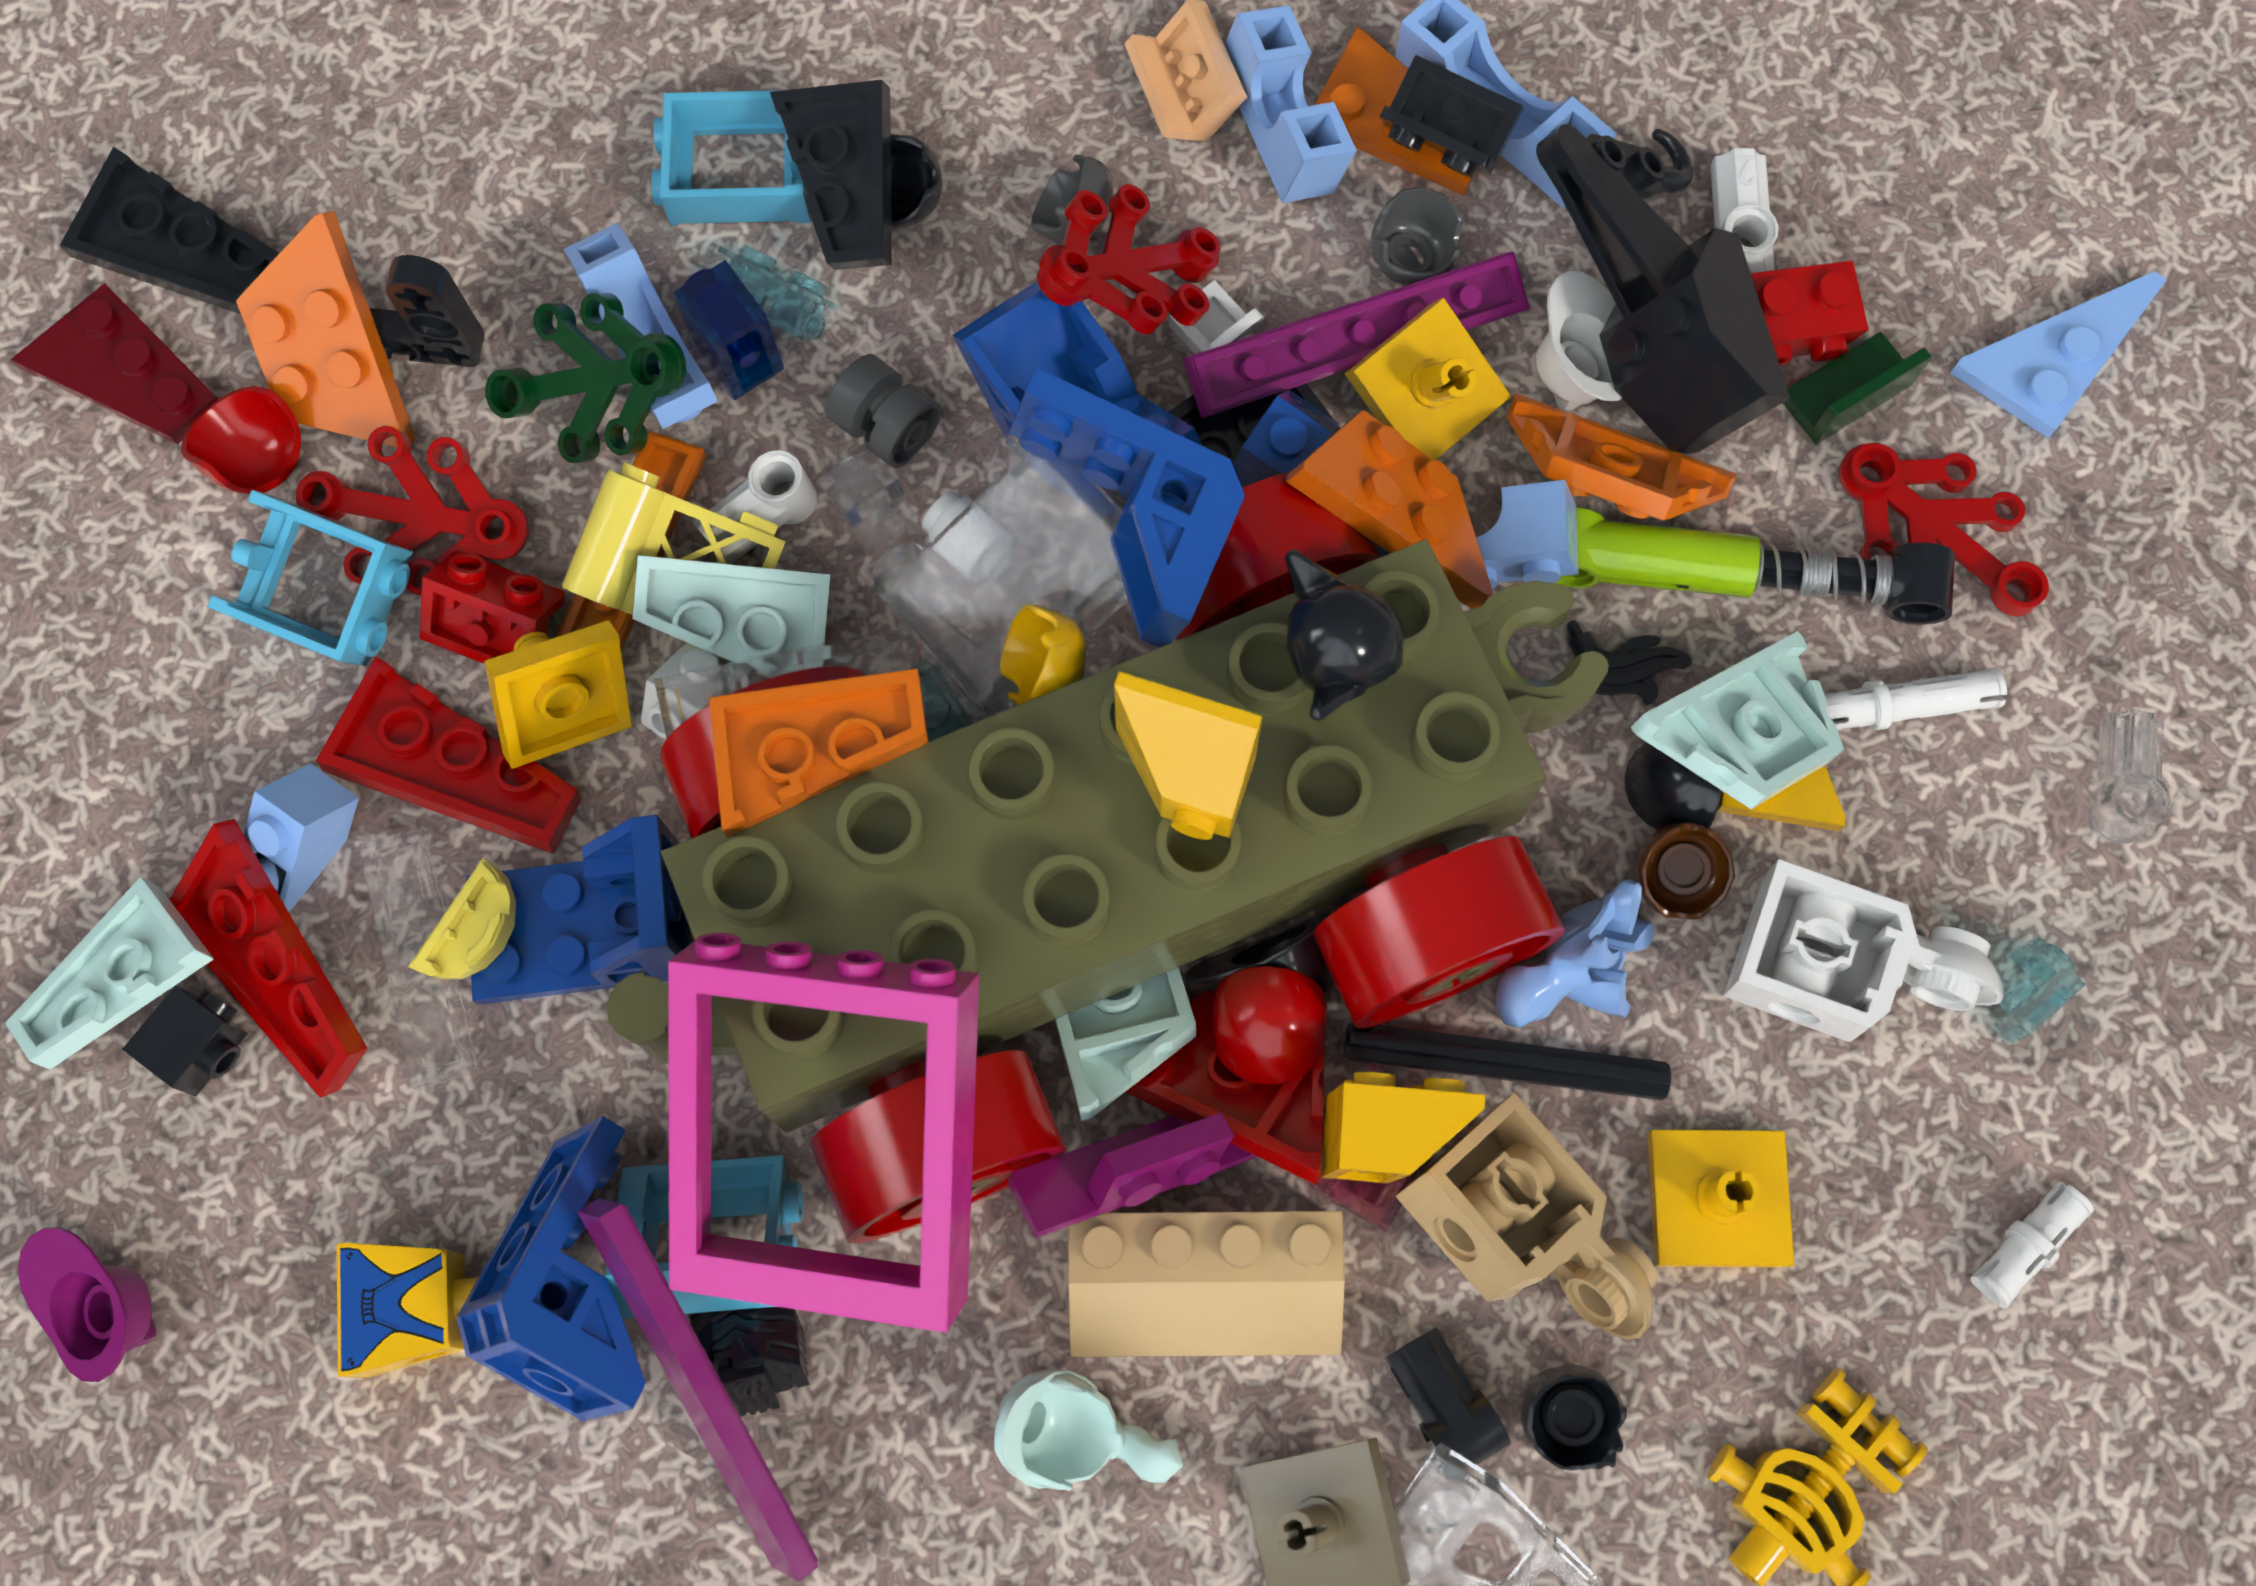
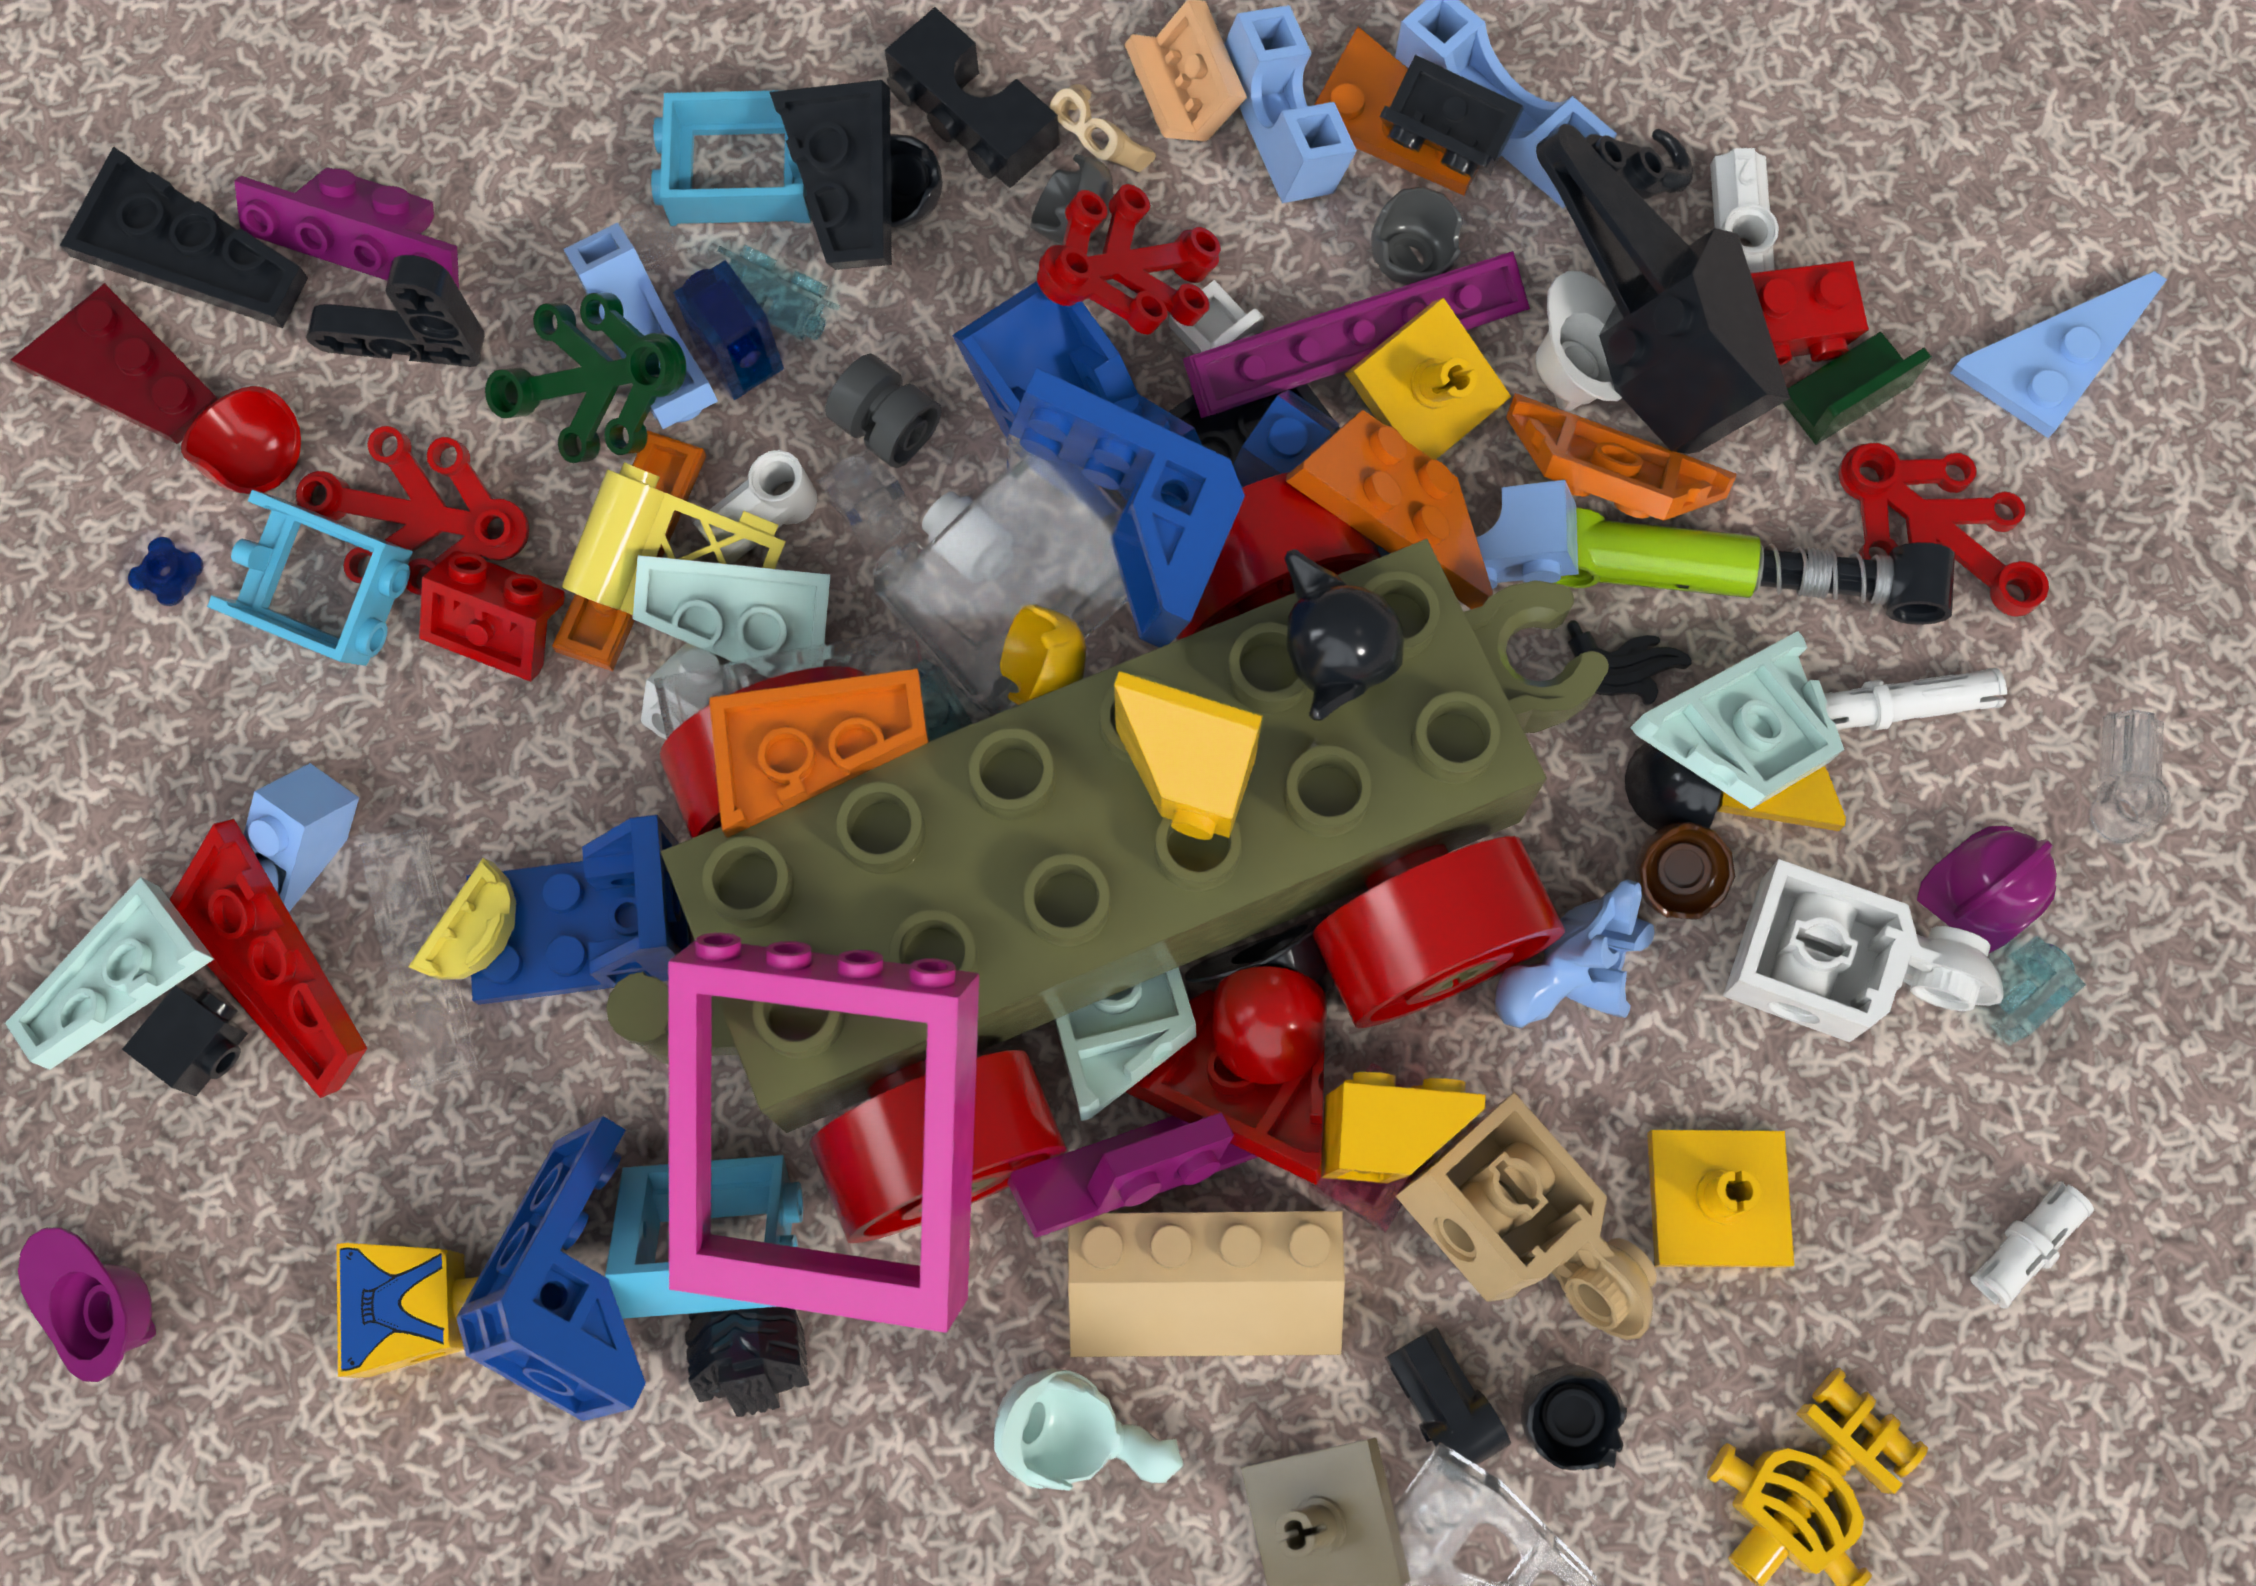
orange wing [236,211,416,447] -> none
red wing [316,656,581,854] -> none
yellow tile [484,620,632,769] -> none
magenta tile [577,1199,819,1582] -> none
black axle [1344,1022,1671,1100] -> none
none -> clear blue plate [128,537,204,606]
none -> magenta bracket [234,167,459,288]
none -> black arch [884,7,1060,188]
none -> tan cap [1050,84,1156,172]
none -> magenta piece [1917,826,2057,954]

